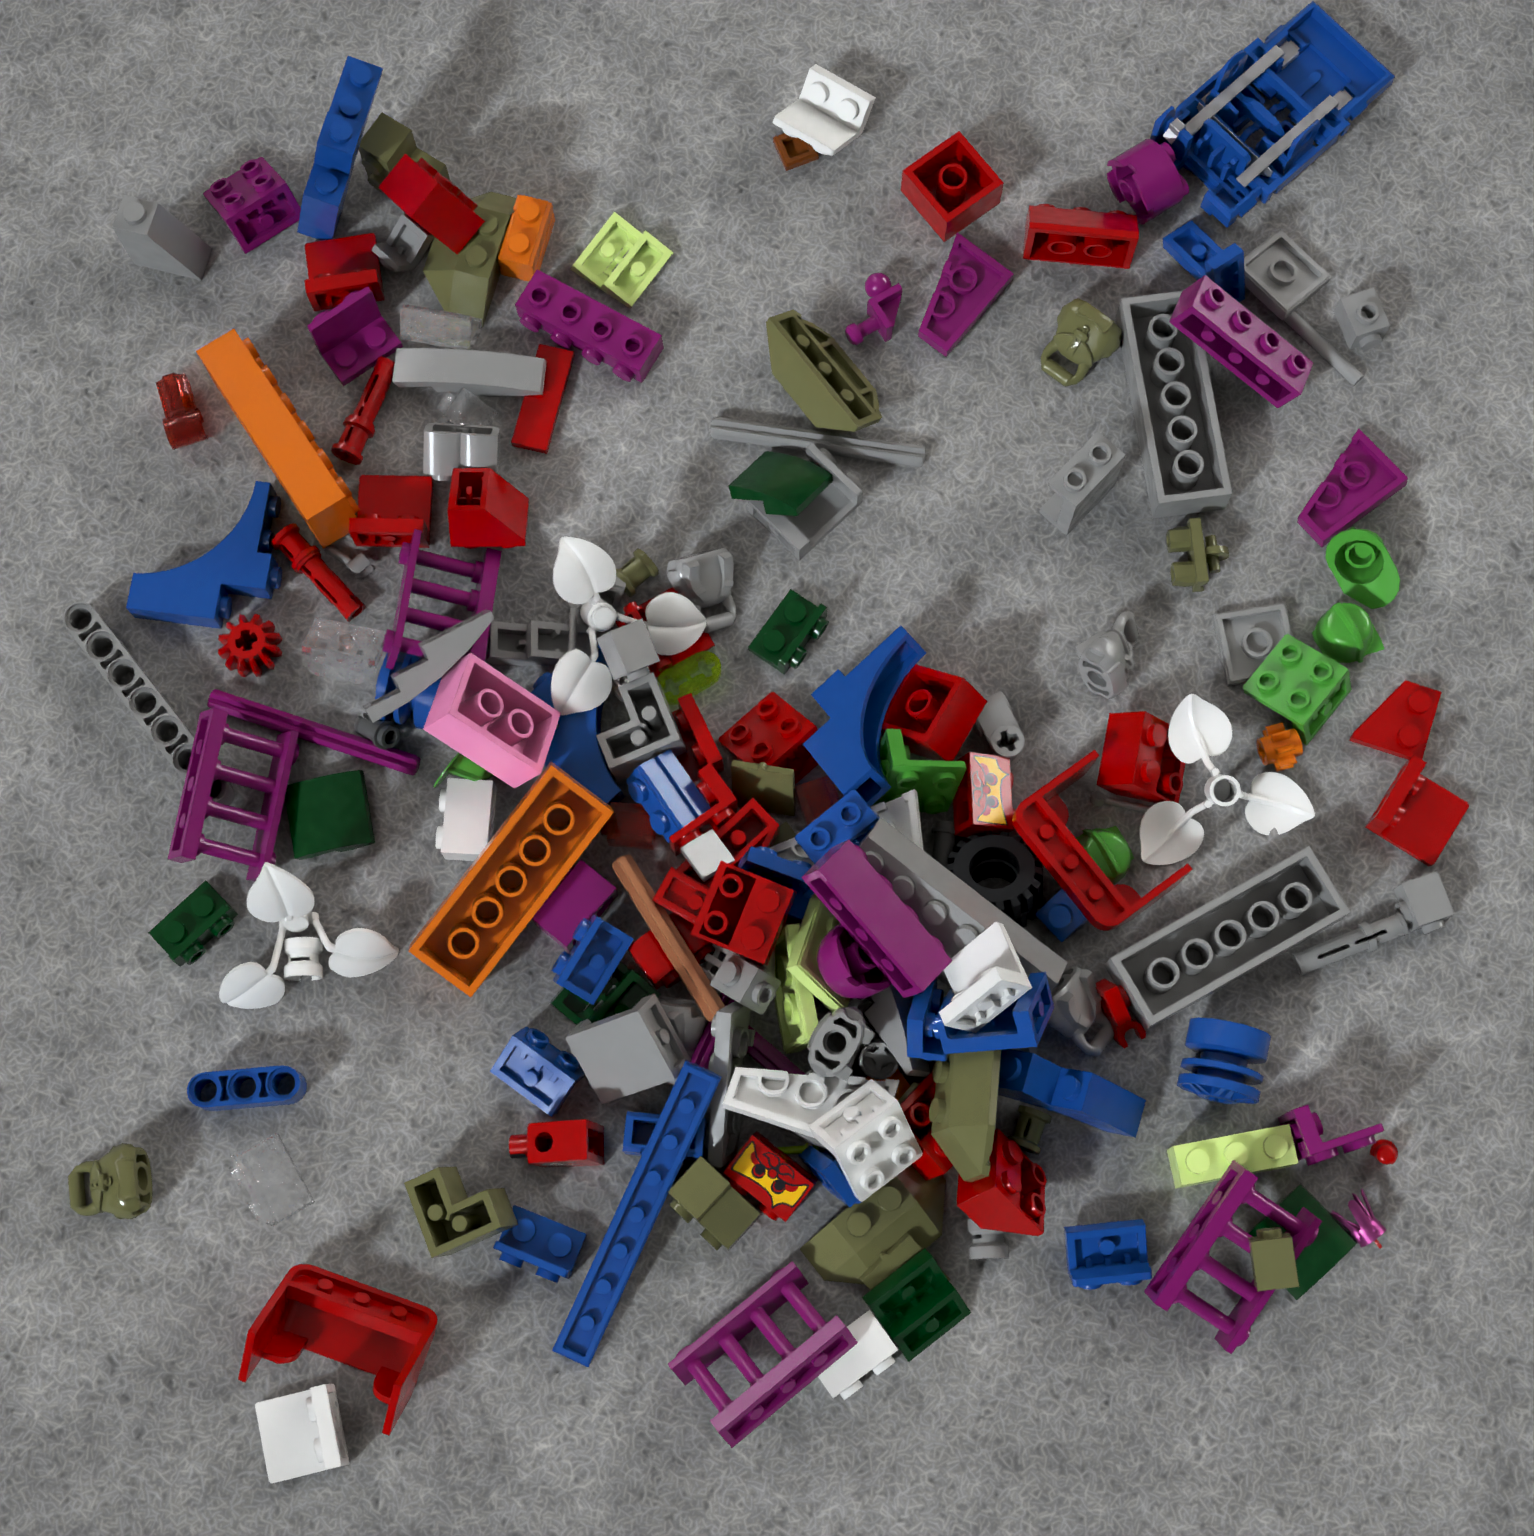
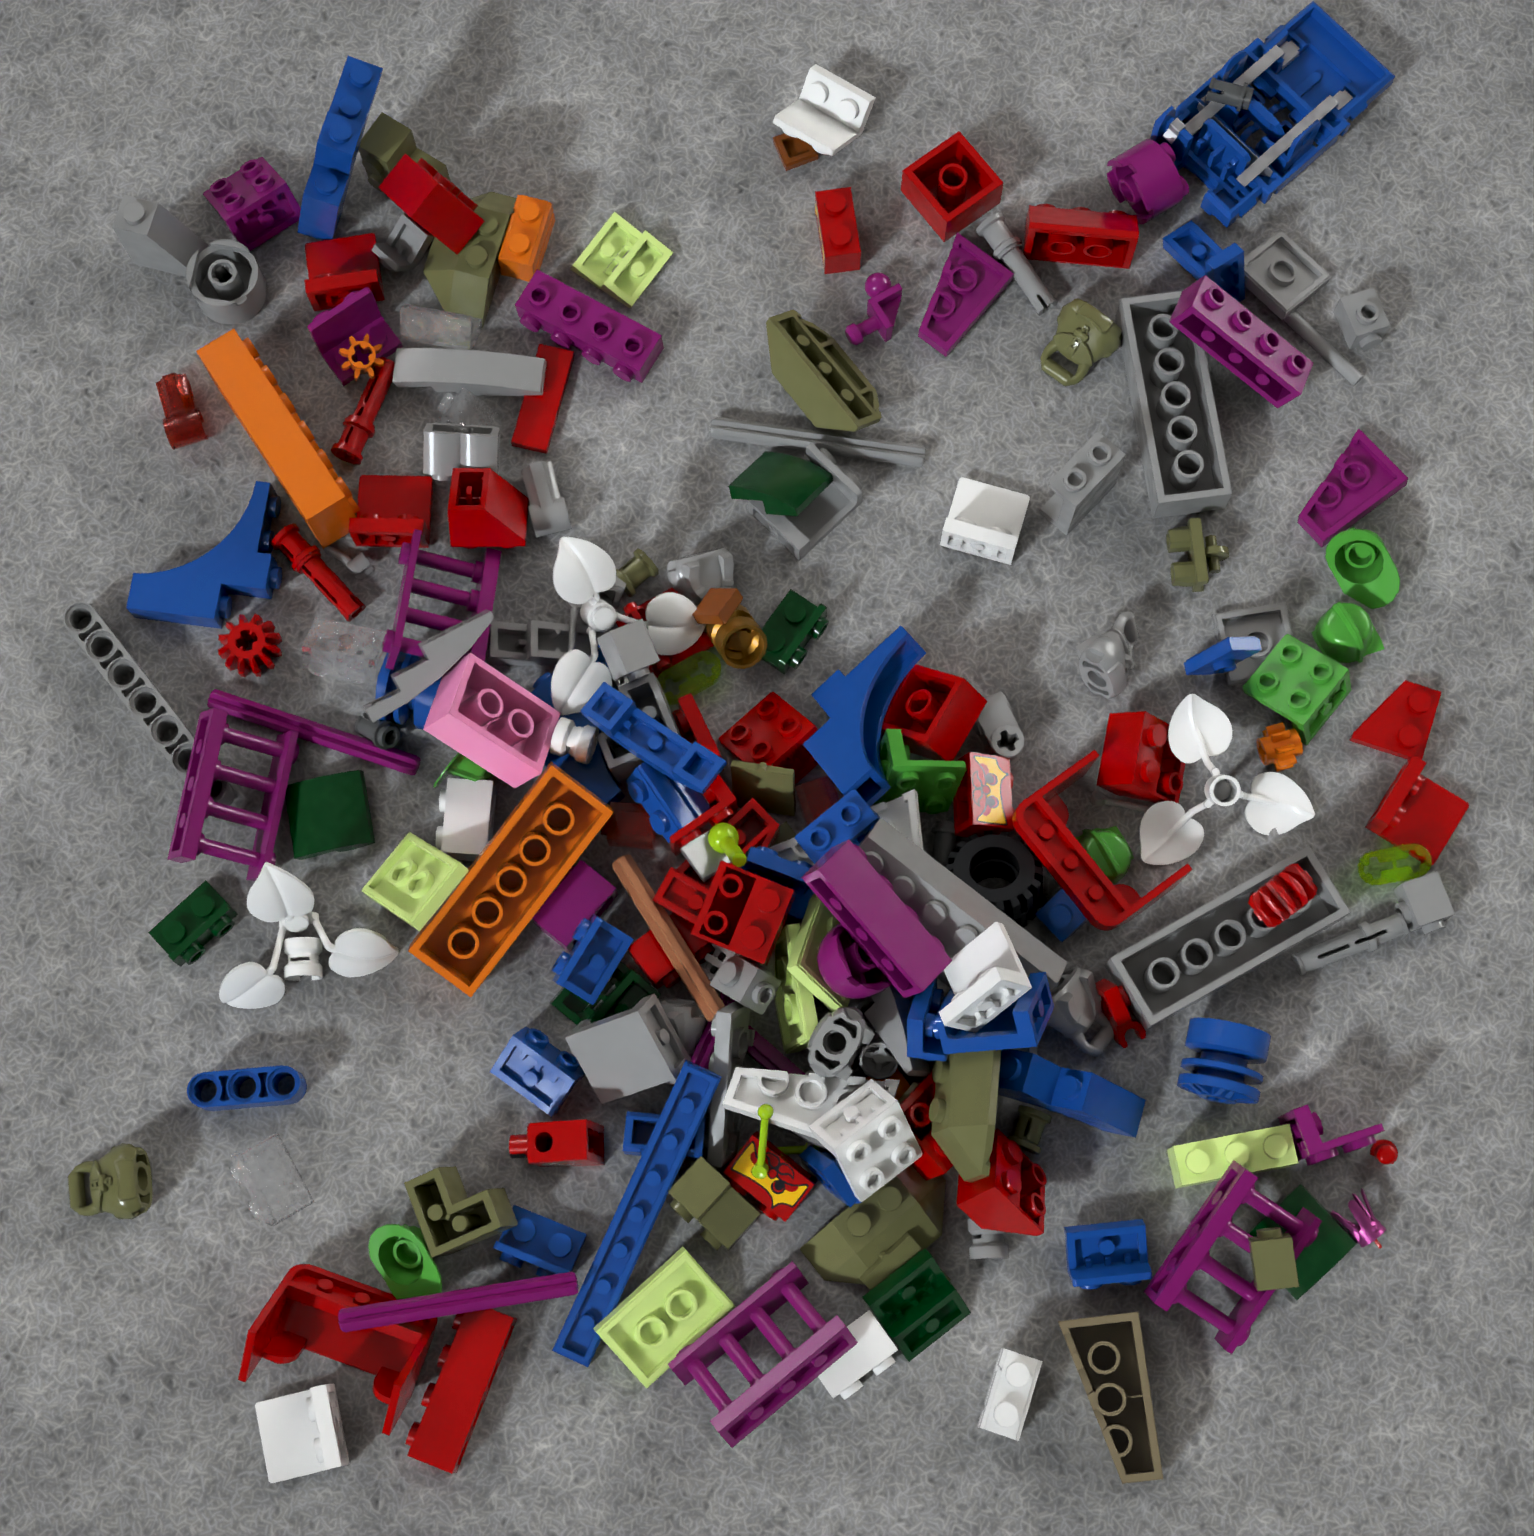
none -> light grey brick [186,239,267,324]
none -> magenta axle [338,1272,578,1332]
none -> orange gear [339,334,384,381]
none -> yellowish green tile [362,832,469,932]
none -> bright green piece [368,1224,442,1300]
none -> red brick [405,1308,517,1474]
none -> light grey piece [521,460,572,538]
none -> white wheel [550,717,599,764]
none -> blue slope [580,682,727,794]
none -> yellowish green tile [593,1246,736,1389]
none -> dark orange tile [692,588,743,625]
none -> pearl gold wheel [706,604,768,669]
none -> lime bar [708,822,747,867]
none -> lime hinge [752,1104,773,1179]
none -> red brick [815,187,861,274]
none -> white bracket [940,477,1030,565]
none -> light grey pin [976,212,1058,316]
none -> white brick [977,1348,1043,1441]
none -> dark tan wedge [1058,1312,1163,1484]
none -> blue plate [1184,636,1262,675]
none -> dark grey pin [1206,77,1254,112]
none -> red gear [1248,863,1318,927]
none -> clear neon green beam [1357,843,1432,885]

